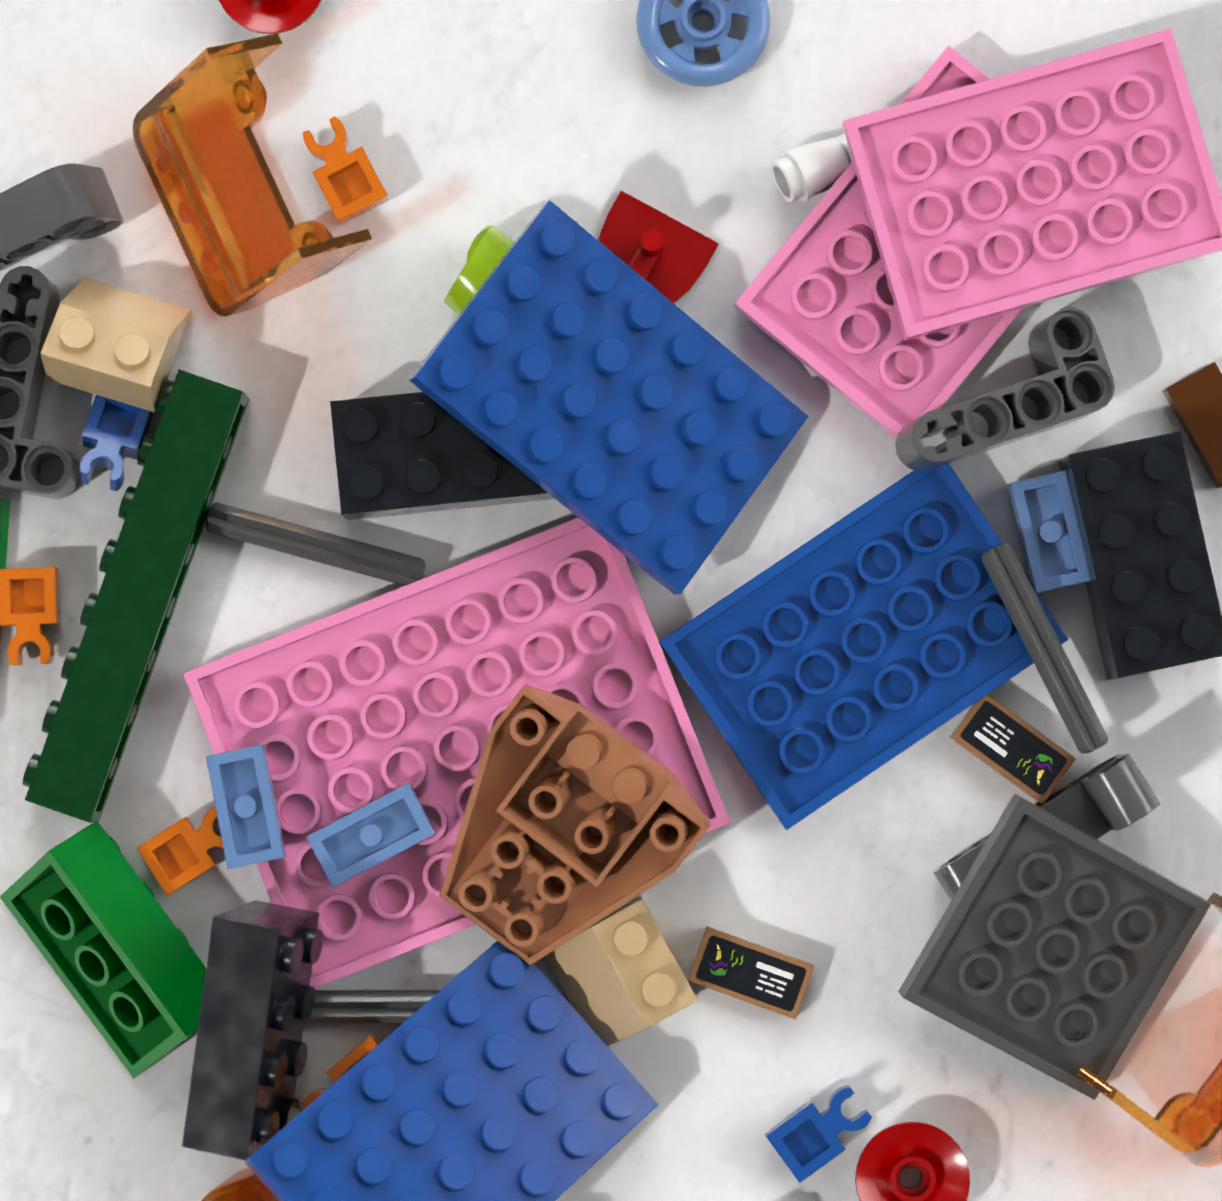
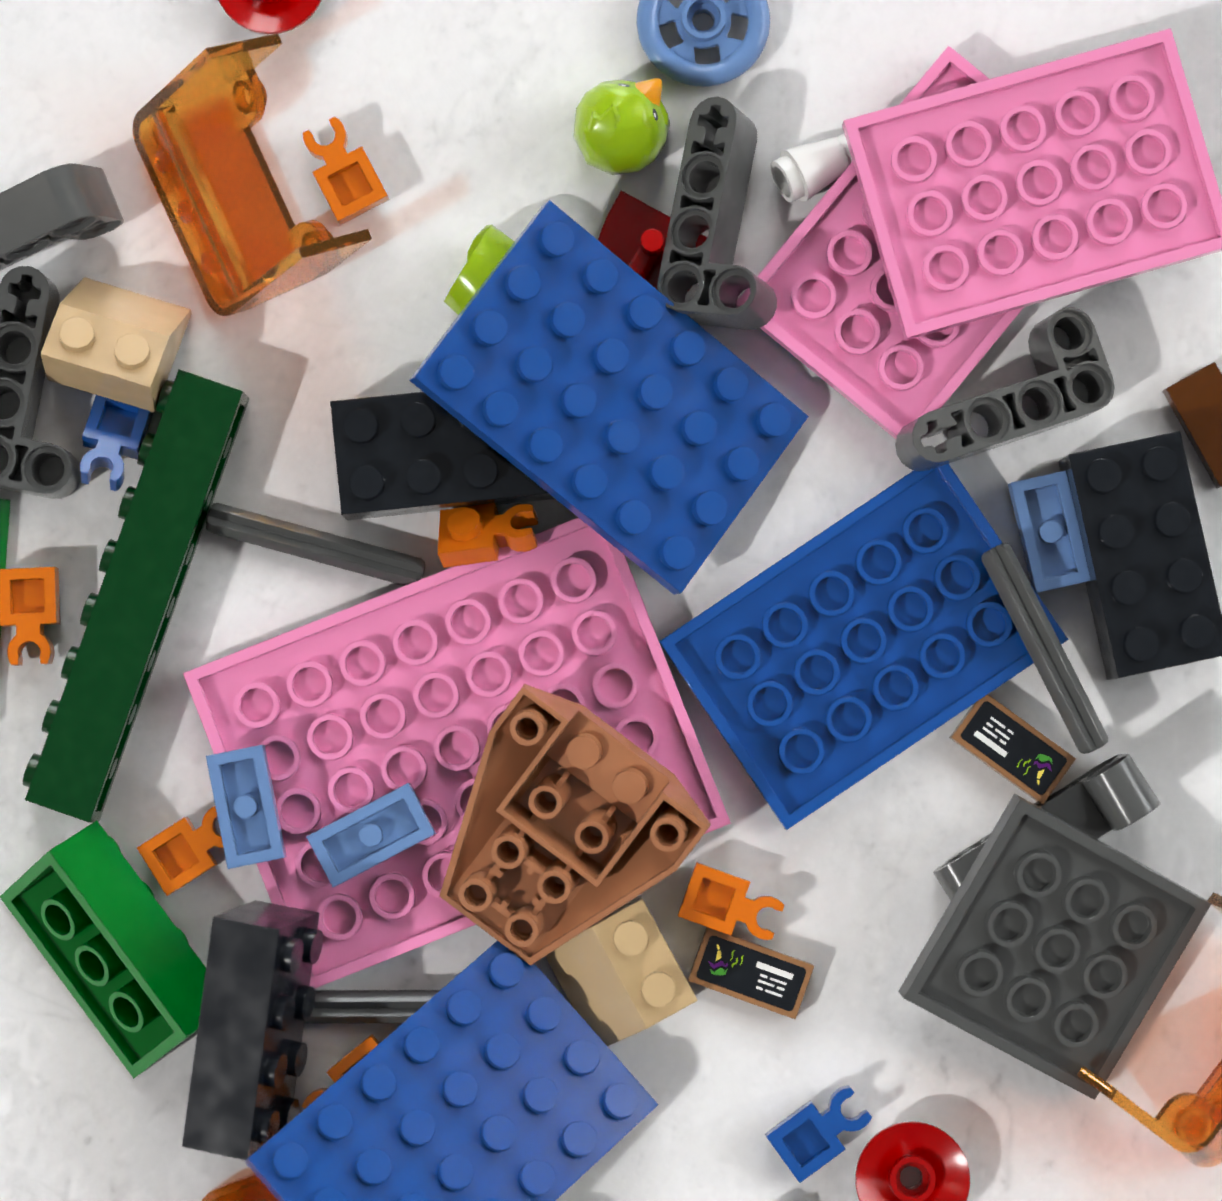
none -> orange plate [438,503,538,568]
none -> lime piece [573,78,670,175]
none -> dark grey beam [657,97,777,330]
none -> orange plate [677,862,785,940]

